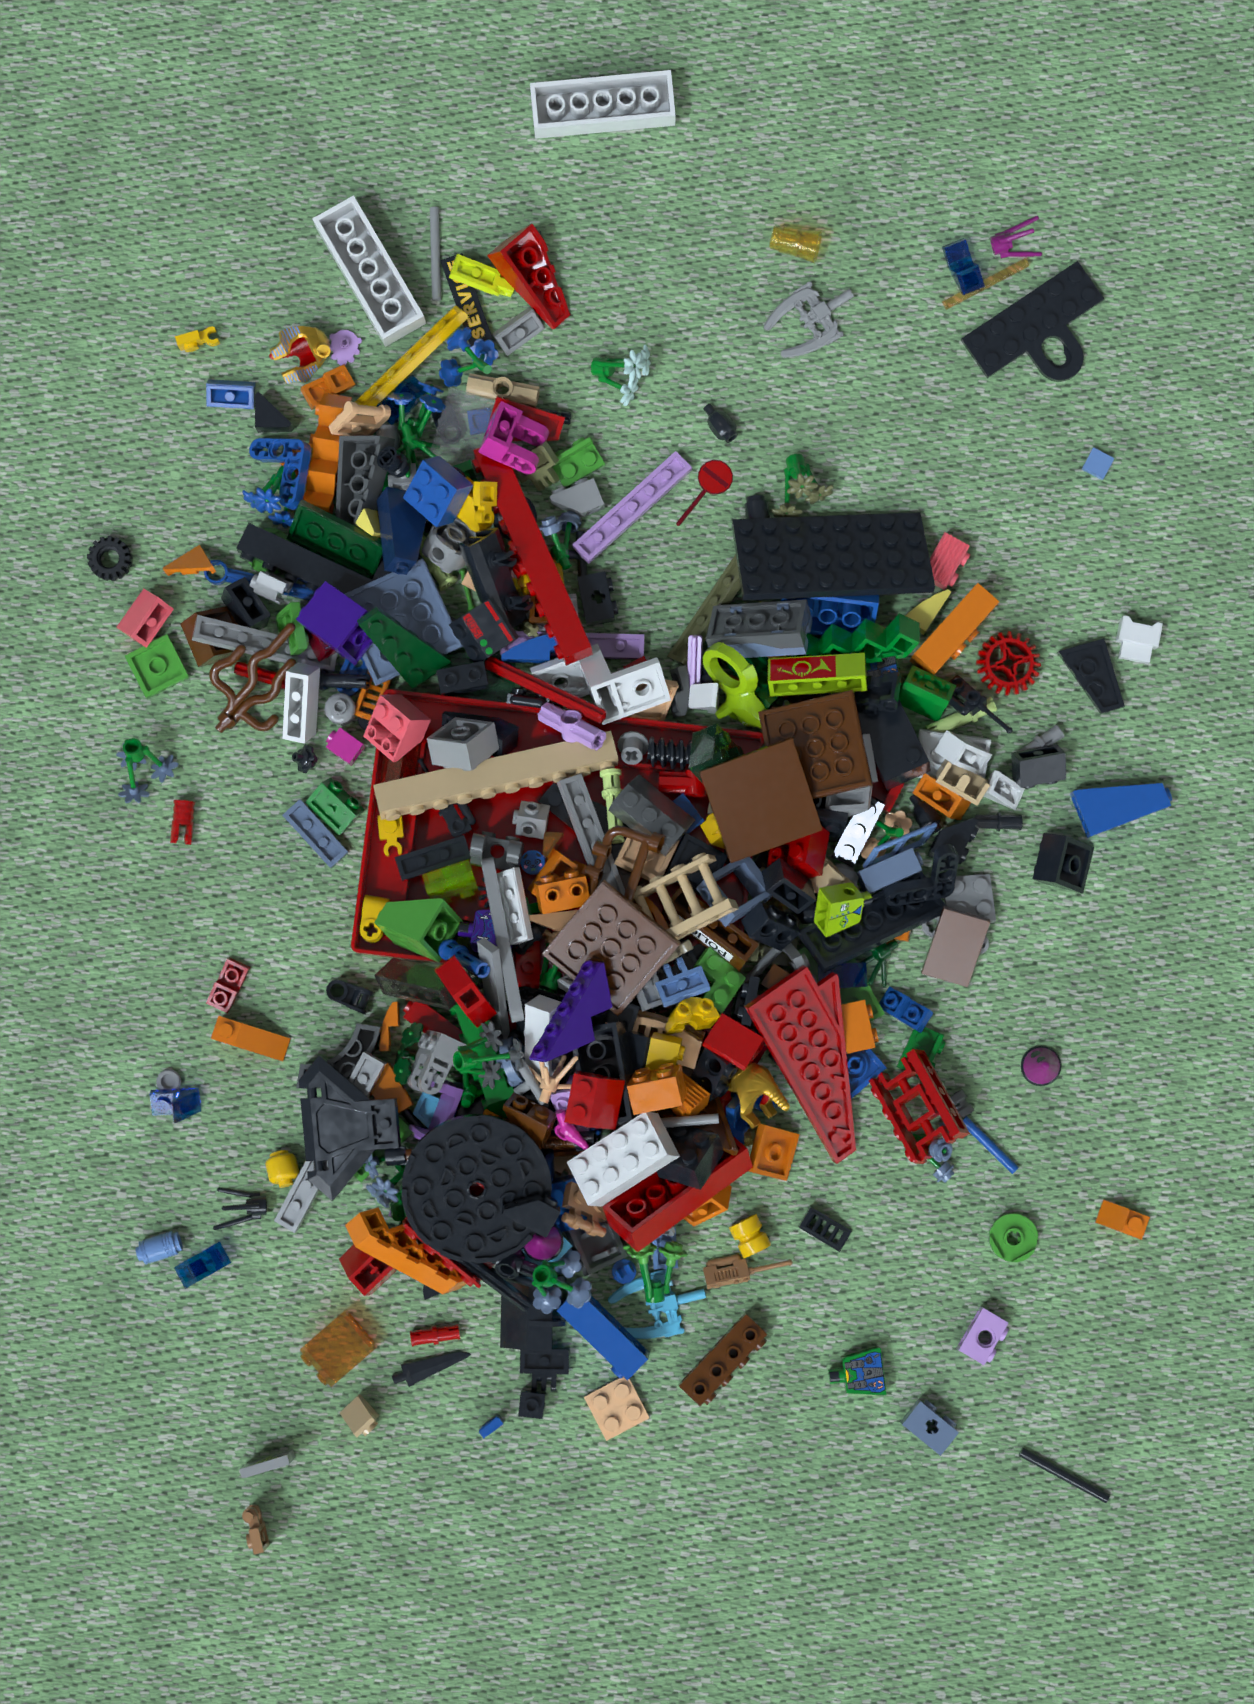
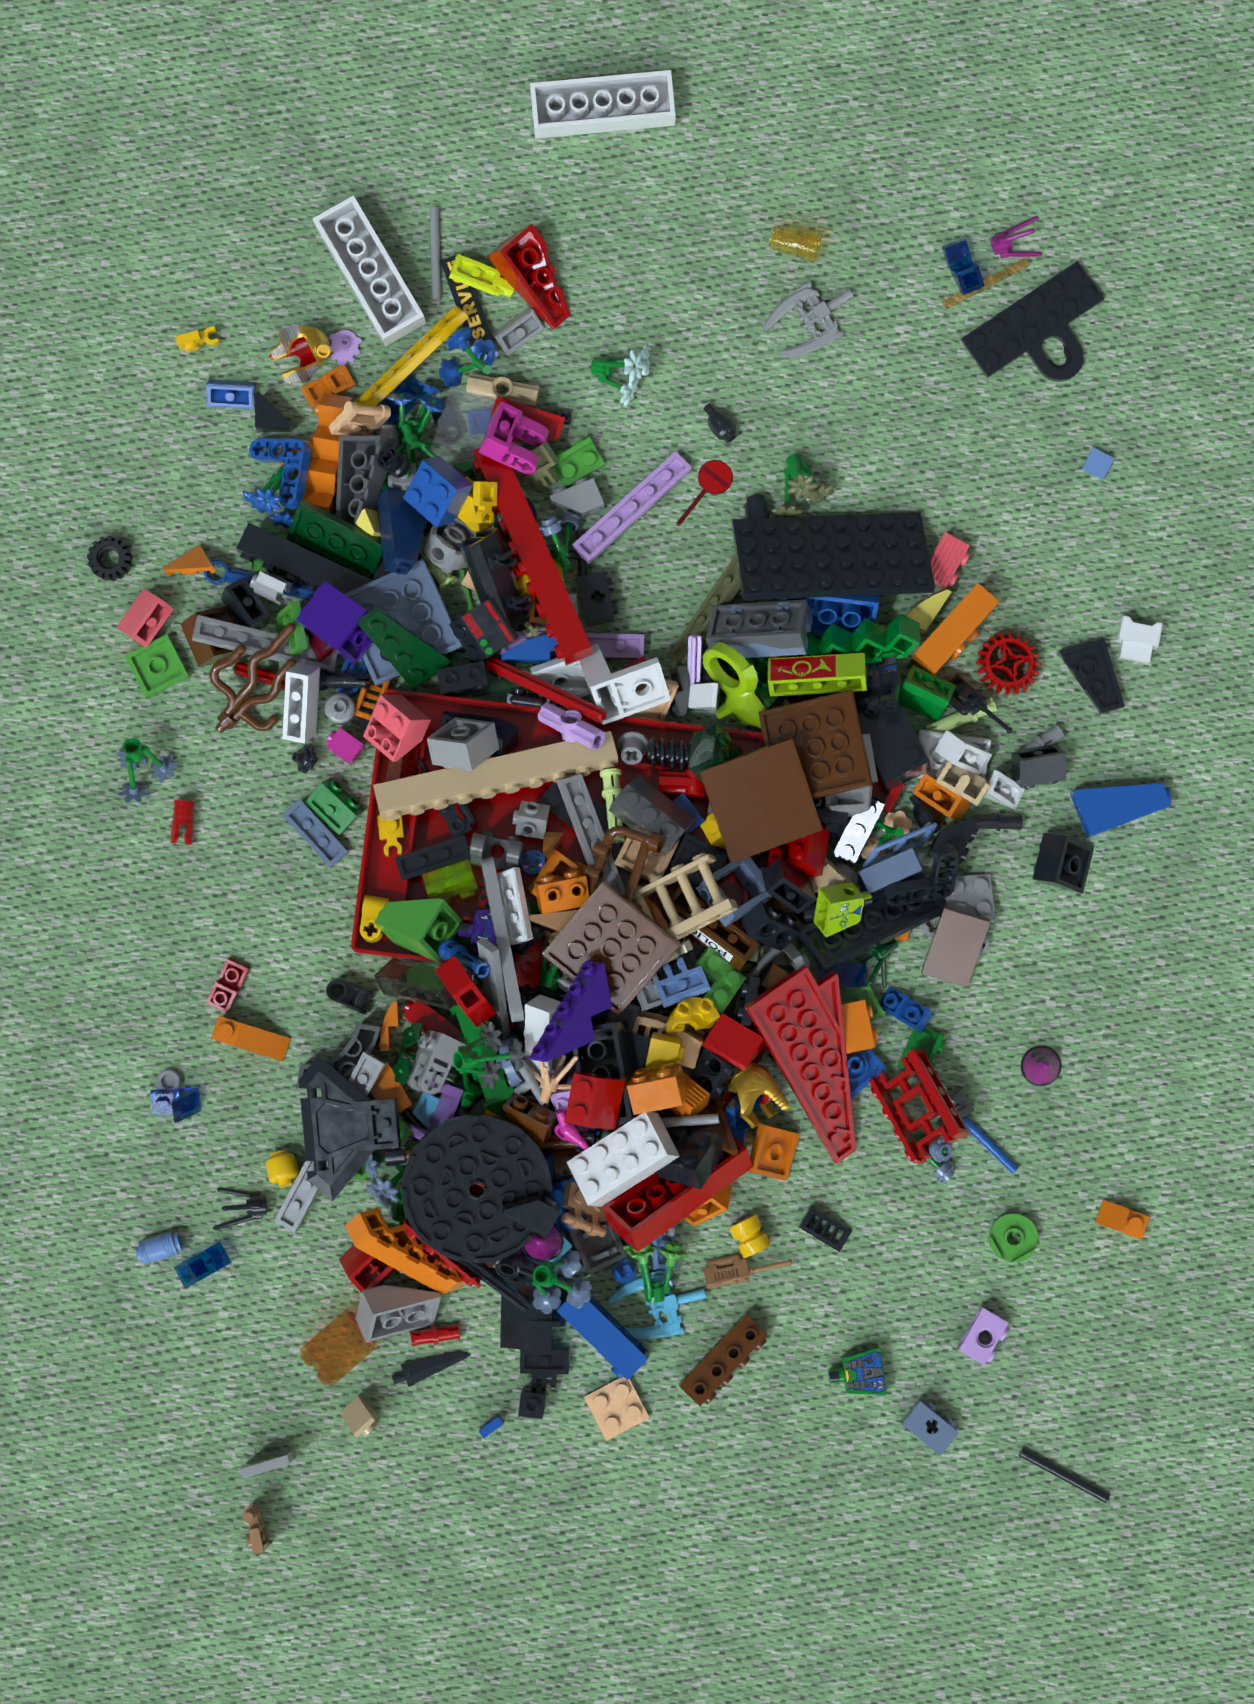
none -> light grey slope [355,1285,441,1343]

